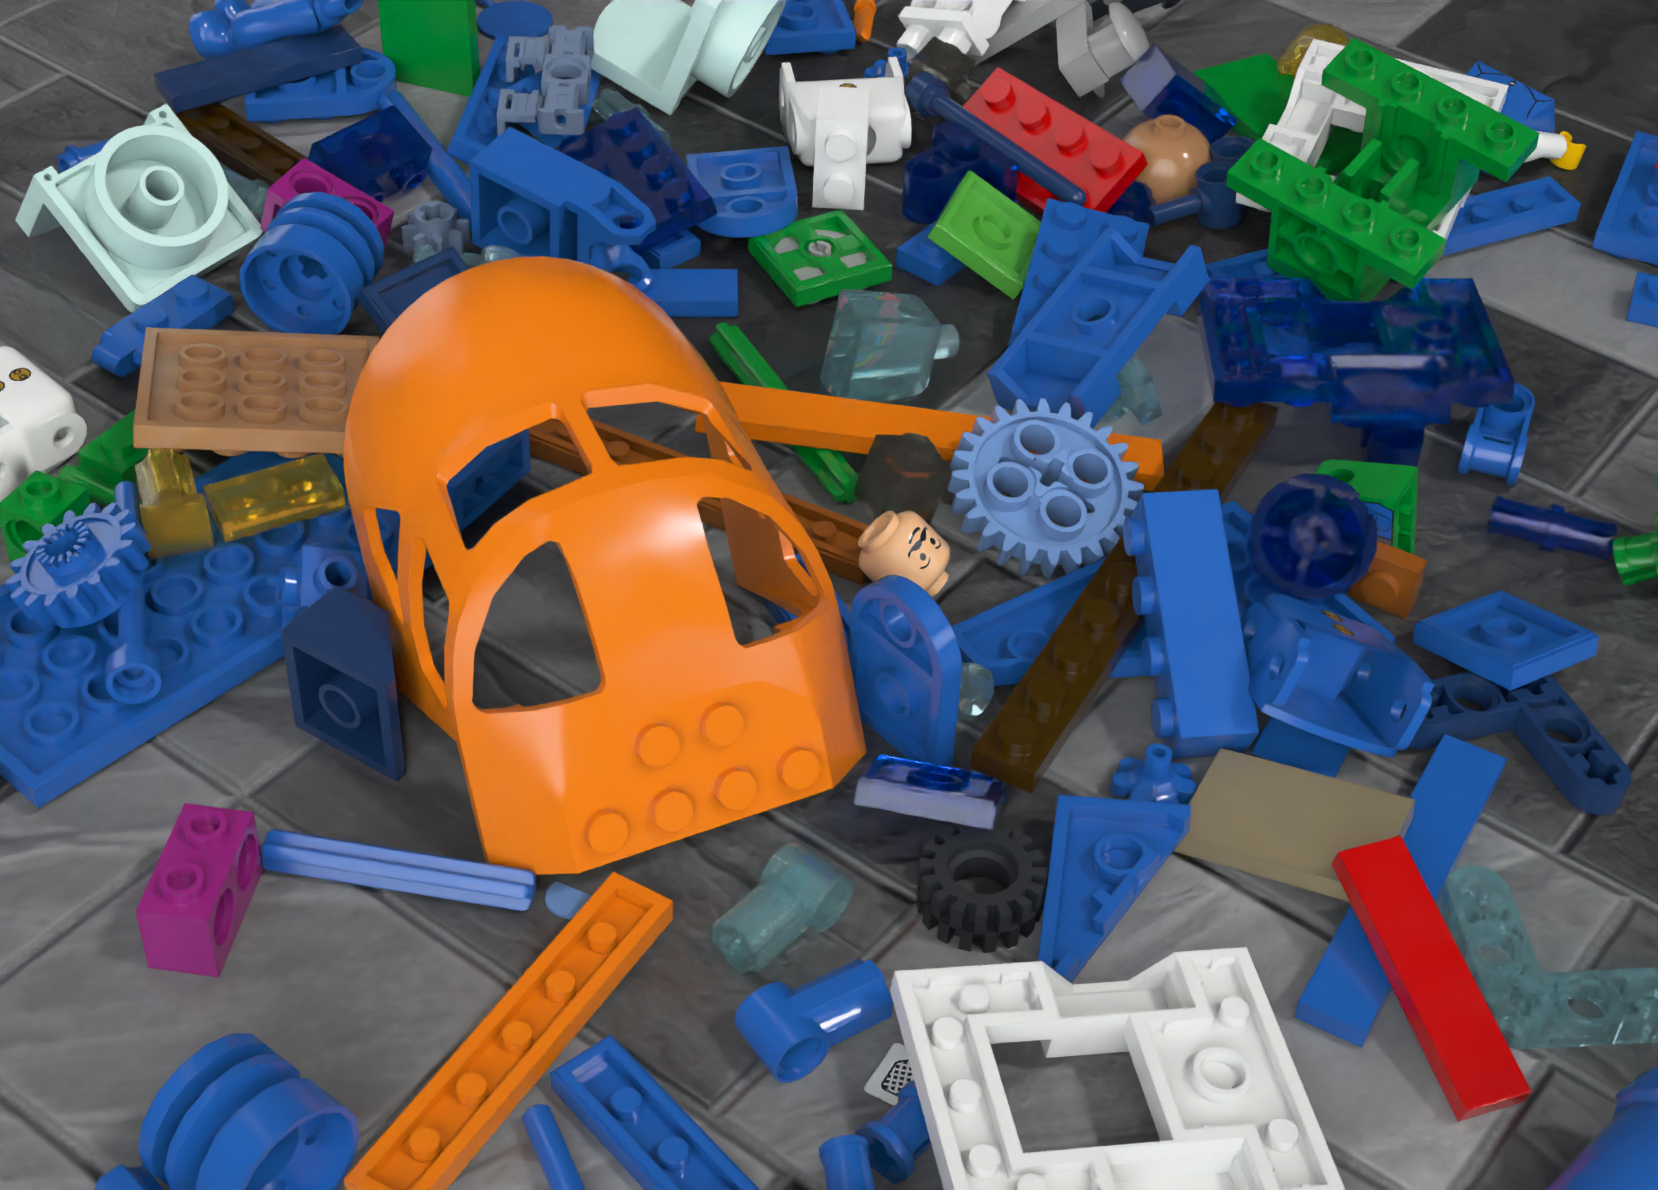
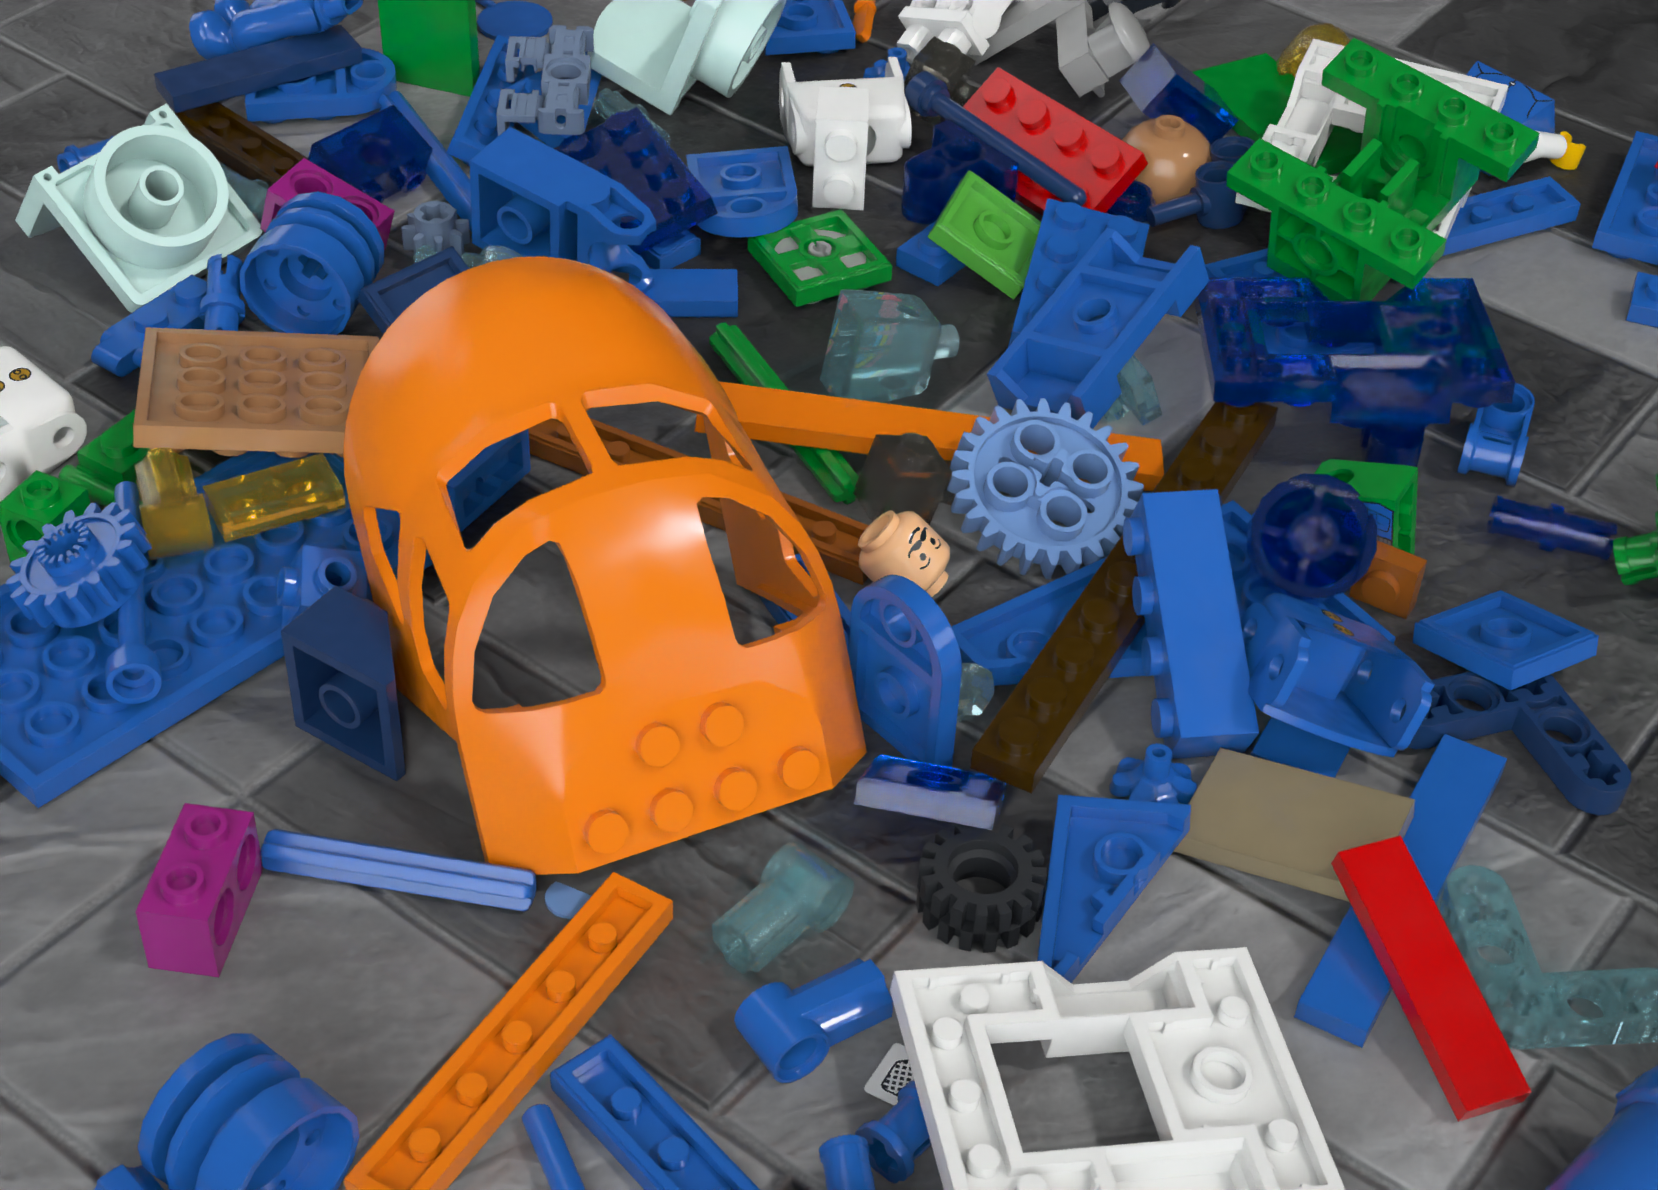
none -> blue pin [199,254,245,331]

